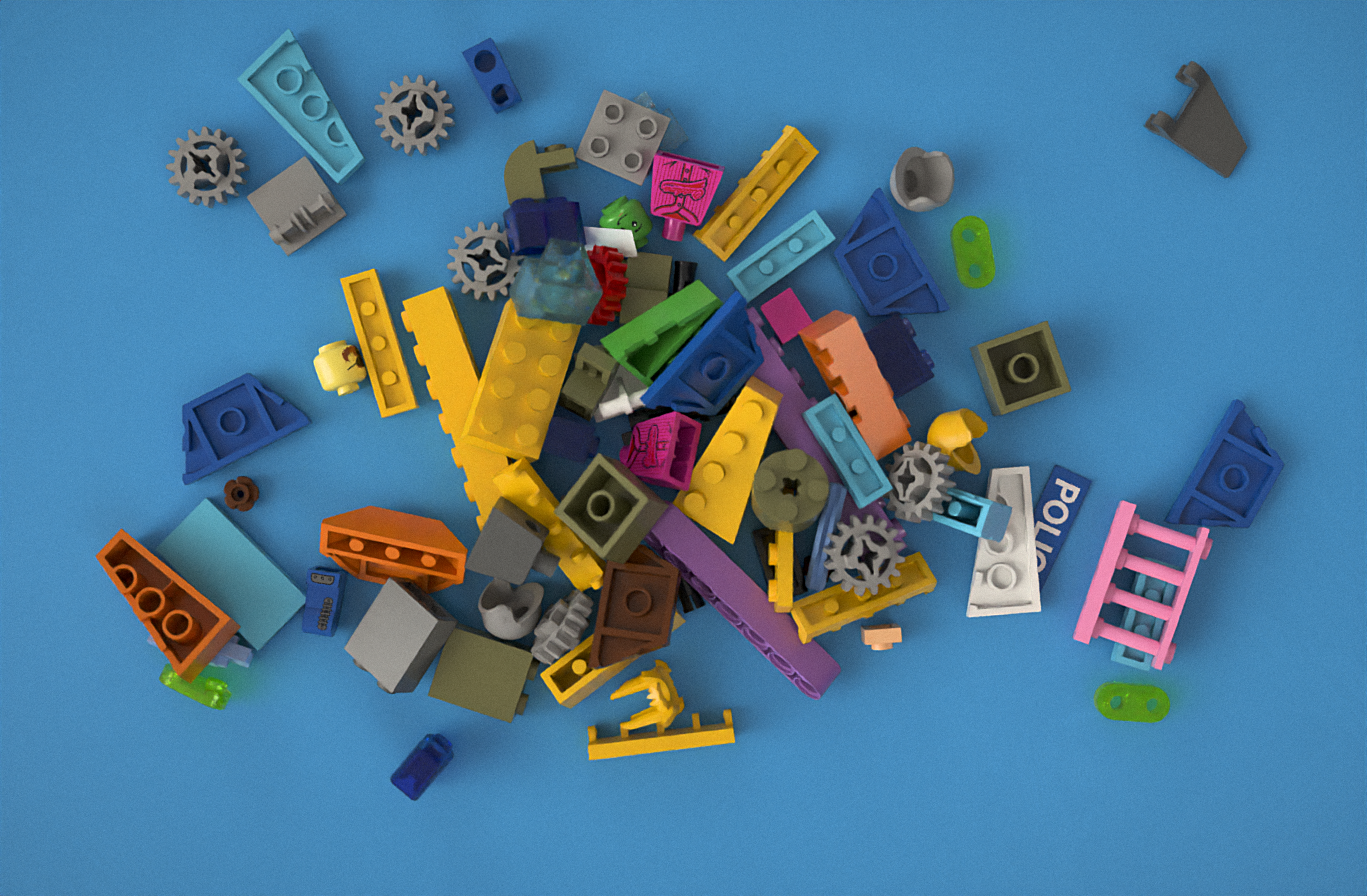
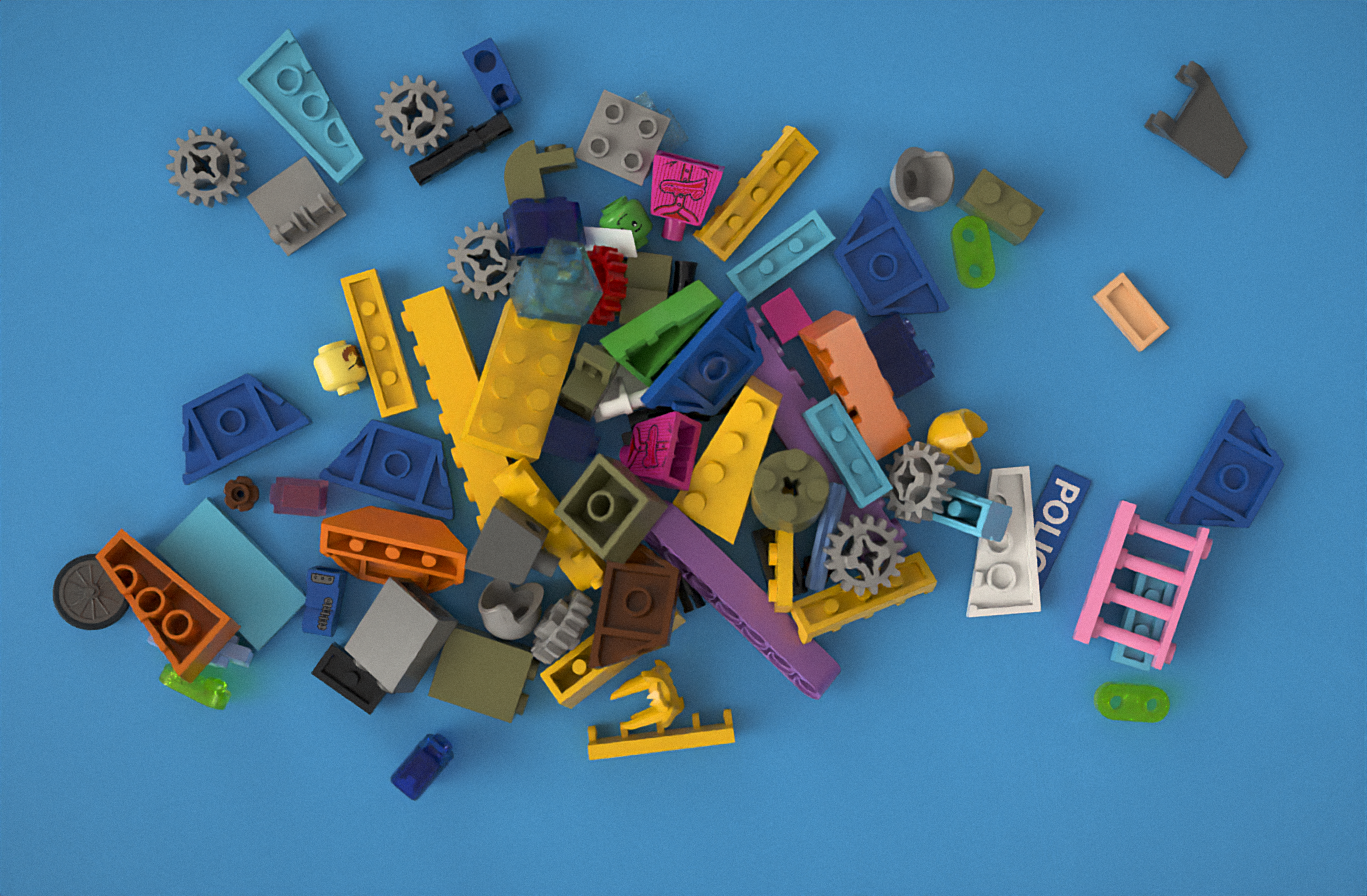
light nougat plate [861,623,902,650] -> none
olive brick [969,321,1072,416] -> none
none -> dark grey wheel [53,554,130,630]
none -> clear pink brick [269,476,329,517]
none -> black plate [311,642,387,715]
none -> blue wing [318,419,455,521]
none -> black pin [409,111,514,187]
none -> olive brick [956,169,1045,246]
none -> light nougat tile [1092,273,1170,352]

